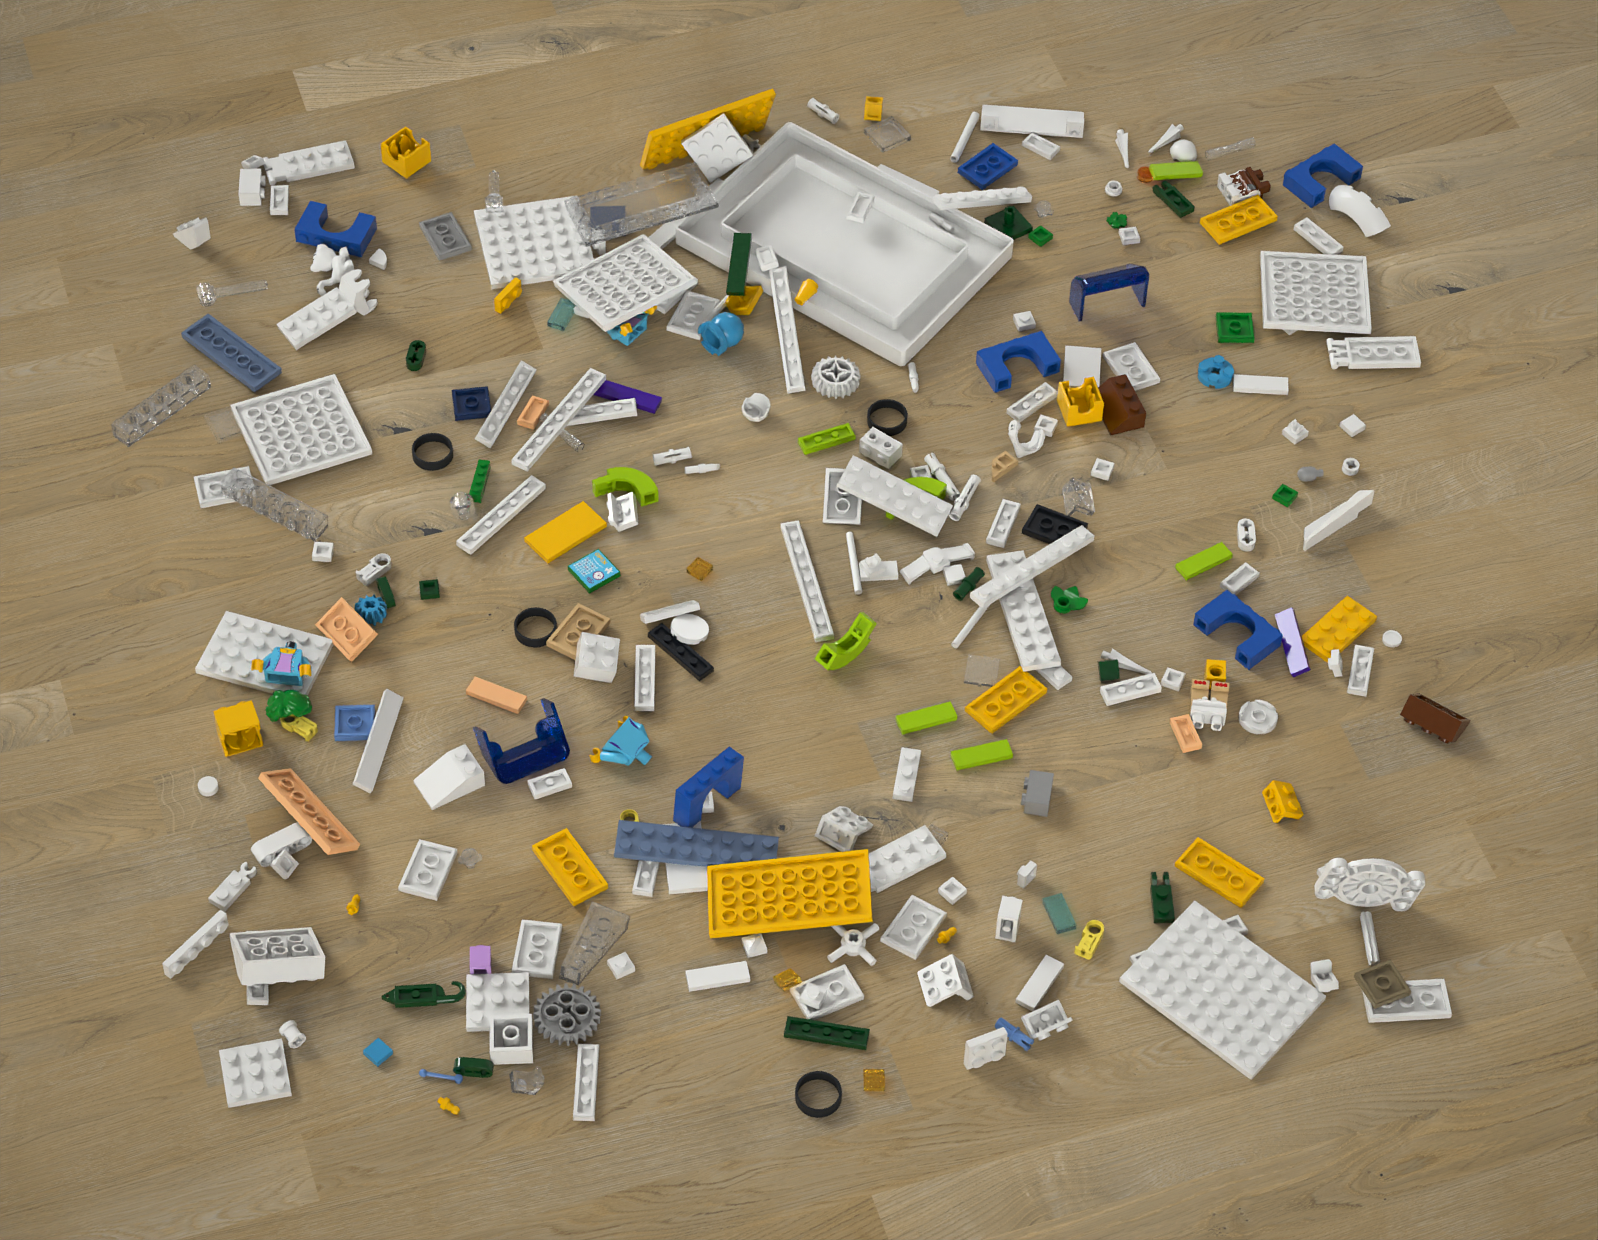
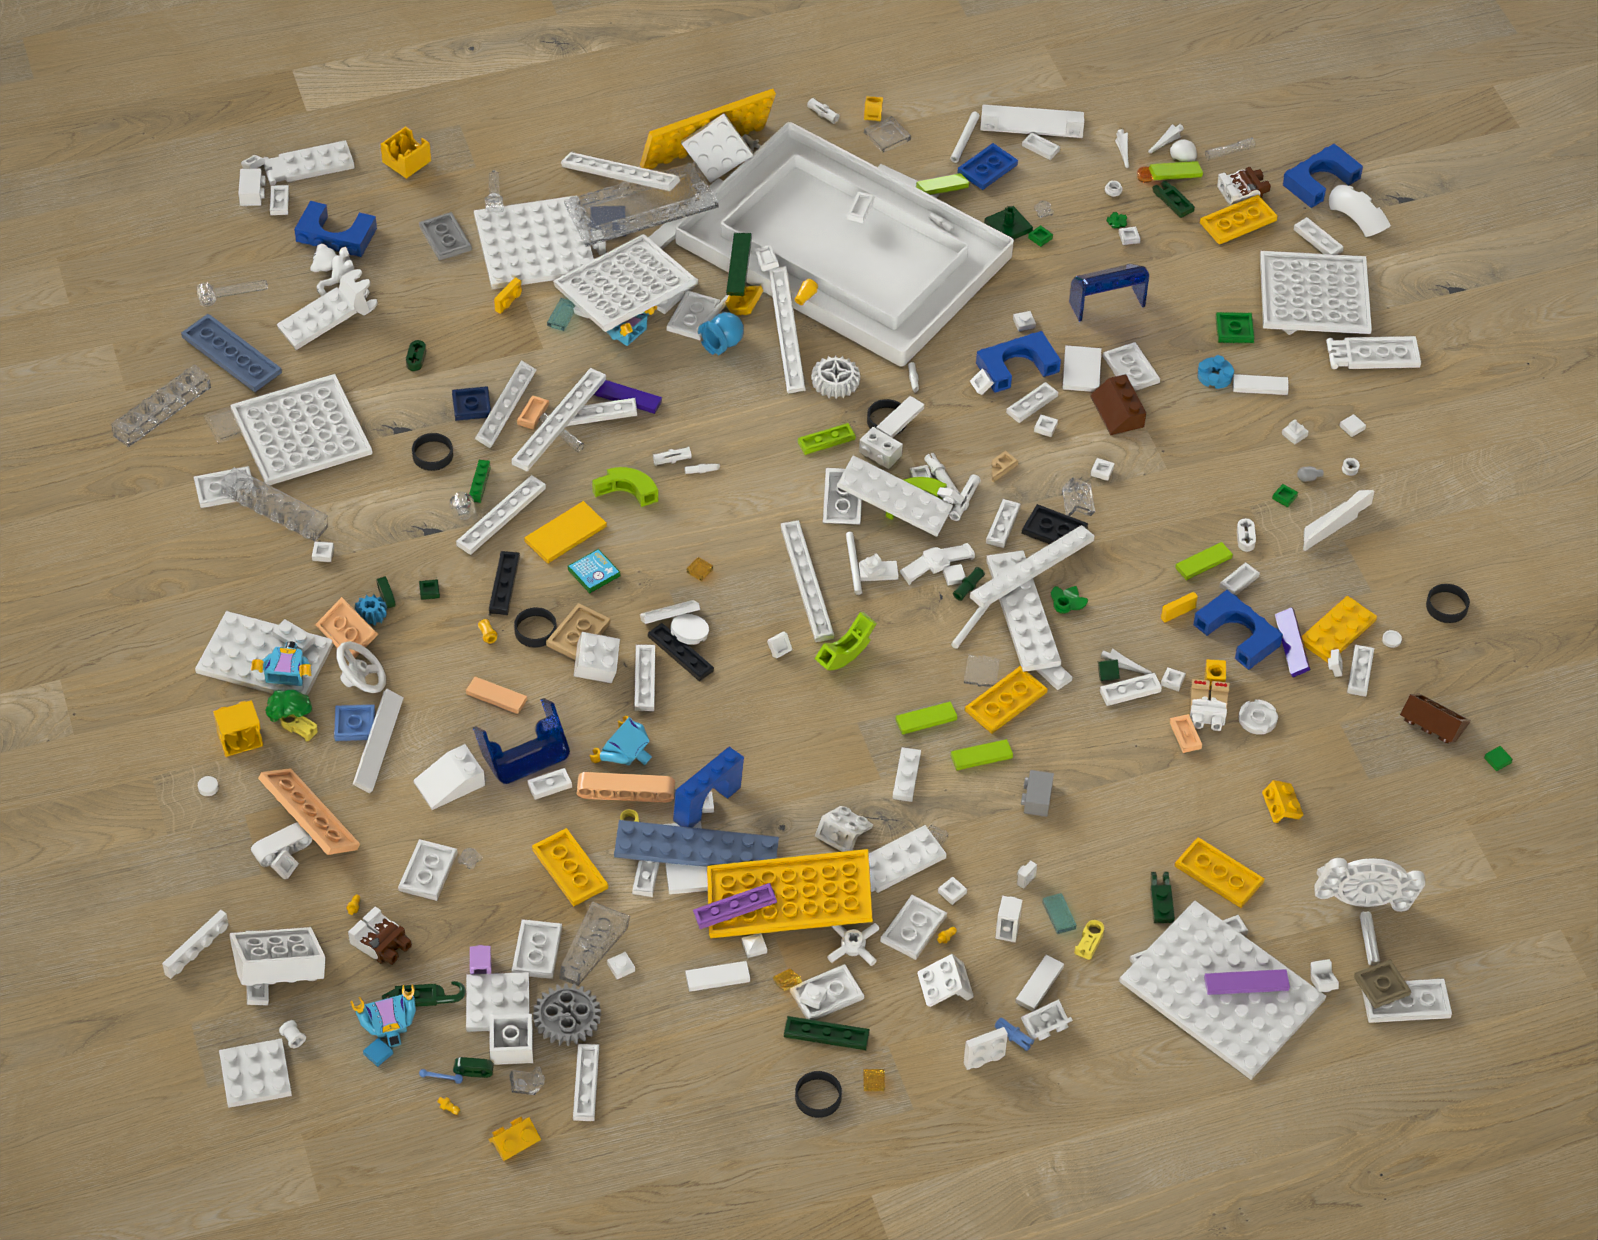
white slope [173,217,211,250] -> none
white plate [208,862,257,912] -> none
white piece [356,553,391,586] -> none
white tile [369,249,387,270] -> none
white bracket [606,492,639,532] -> none
white hair [742,393,771,422] -> none
white plate [933,187,1032,210] -> none
white helmet [1008,420,1046,458] -> none
yellow piece [1057,377,1104,427] -> none
none -> white plate [272,619,315,653]
none -> white piece [336,641,386,693]
none -> hips [348,906,412,965]
none -> torso [350,984,416,1048]
none -> yellow pin [478,619,498,644]
none -> black tile [489,551,520,615]
none -> yellow bracket [489,1116,541,1161]
none -> white tile [561,152,680,191]
none -> light nougat beam [576,772,675,803]
none -> medium lavender tile [693,883,777,929]
none -> white tile [767,632,792,658]
none -> white tile [876,396,924,438]
none -> lime tile [916,173,969,195]
none -> white plate [937,487,964,505]
none -> white plate [970,369,994,395]
none -> yellow tile [1161,592,1198,623]
none -> medium lavender tile [1204,969,1290,995]
none -> black tyre [1426,584,1470,623]
none -> green tile [1484,746,1513,771]

